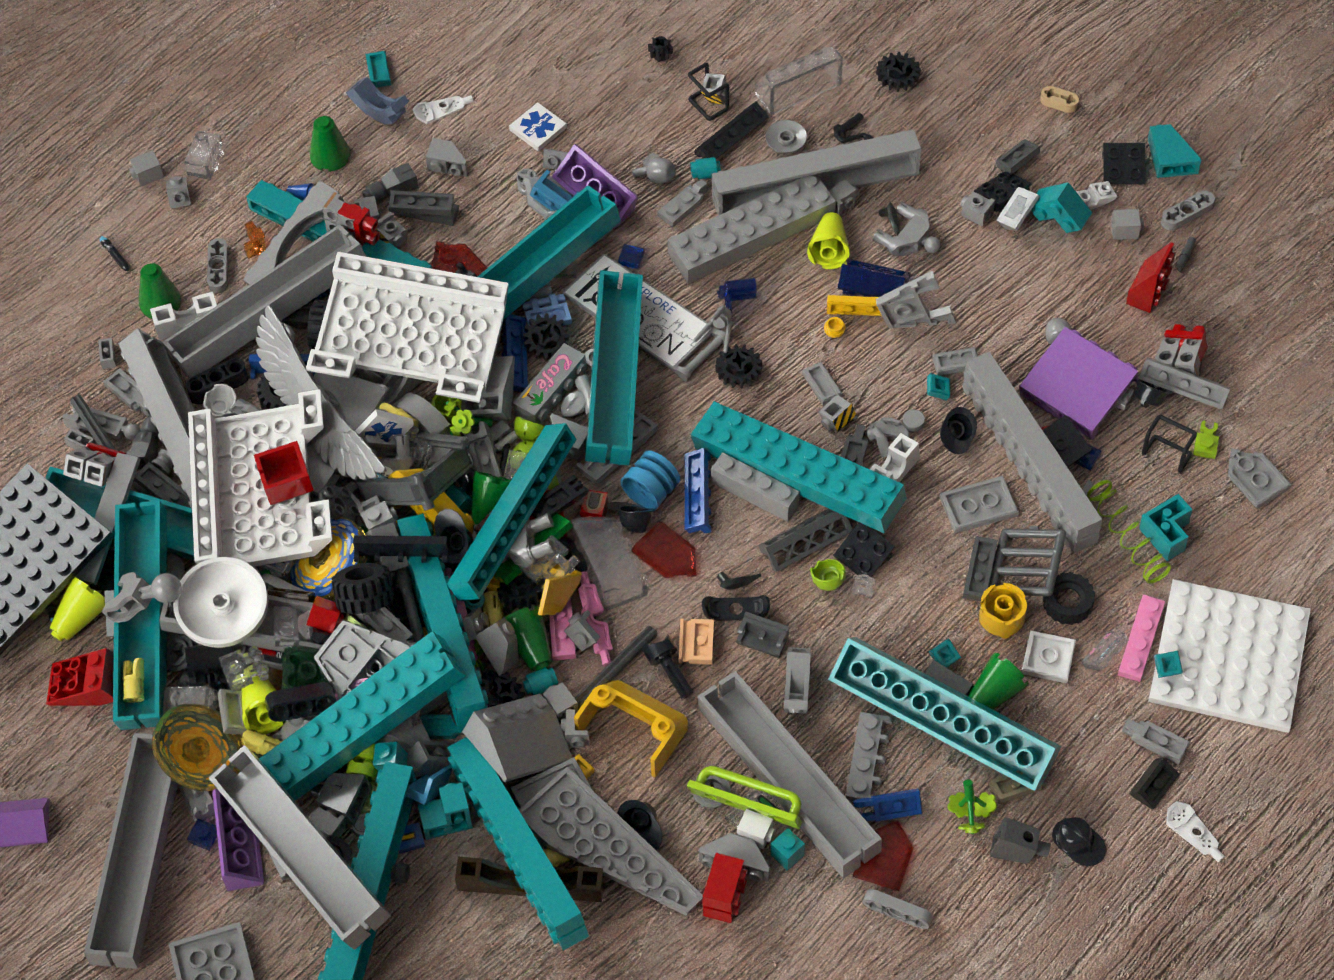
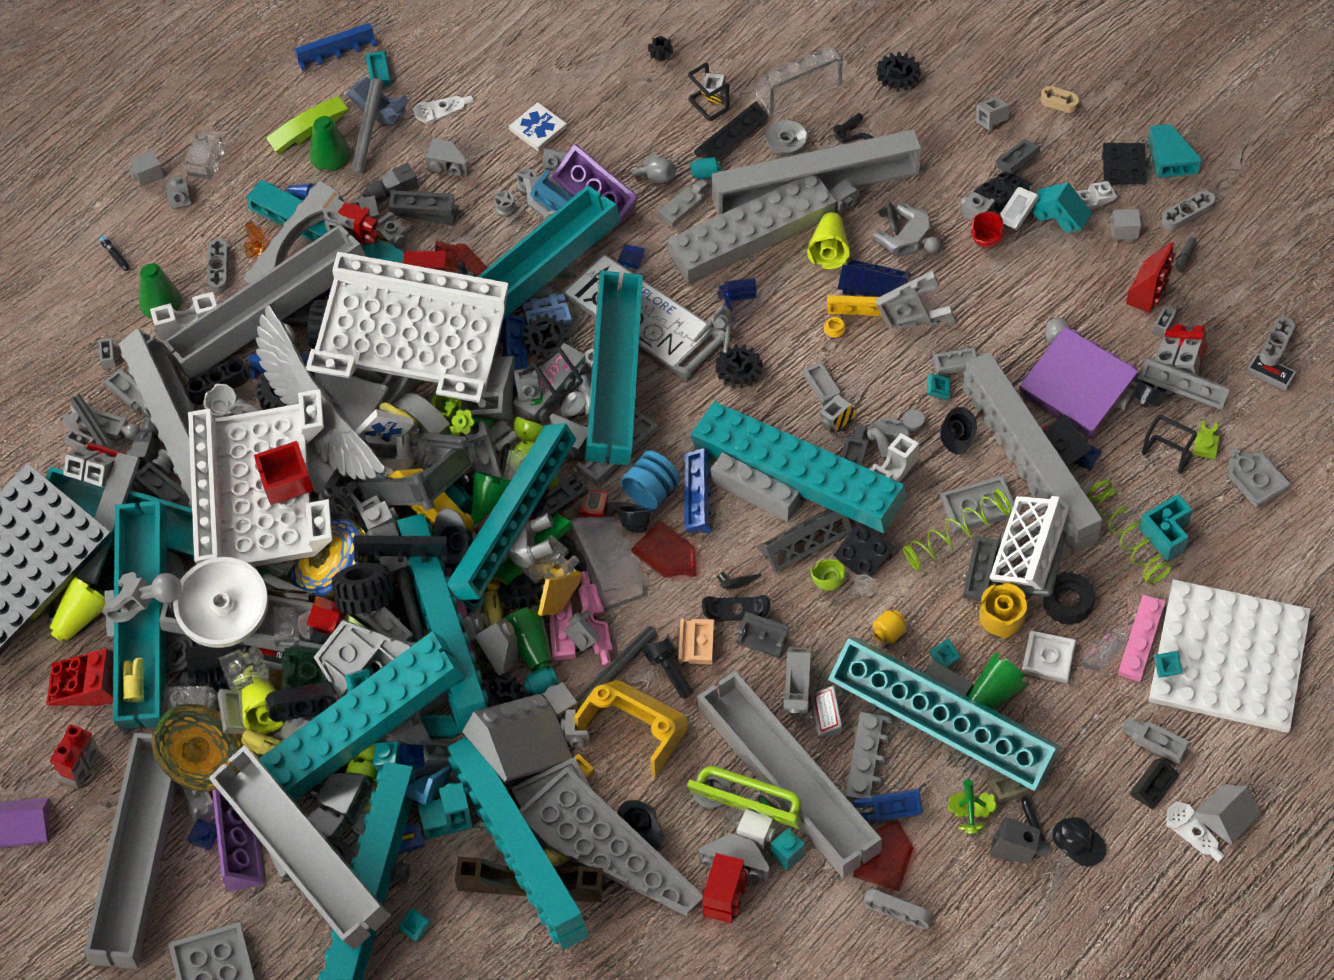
none -> red hips [50,724,100,790]
none -> lime slope [266,95,350,155]
none -> blue hinge [294,23,377,71]
none -> teal tile [345,669,371,693]
none -> light grey axle [352,78,383,173]
none -> teal tile [398,908,432,942]
none -> clear blue plate [400,744,425,770]
none -> red tile [403,251,447,271]
none -> light grey wheel [494,191,516,217]
none -> light grey bracket [514,369,540,401]
none -> black piece [522,347,583,408]
none -> slope [811,686,842,738]
none -> yellow head [872,610,907,644]
none -> lime piece [903,489,1012,571]
none -> red hair [971,211,1005,248]
none -> light grey brick [976,97,1009,130]
none -> white fence [990,496,1070,590]
none -> black piece [1021,796,1045,842]
none -> light grey piece [1152,306,1177,338]
none -> light grey slope [1193,784,1261,845]
none -> tile [1246,353,1297,391]
none -> light grey beam [1260,317,1295,366]

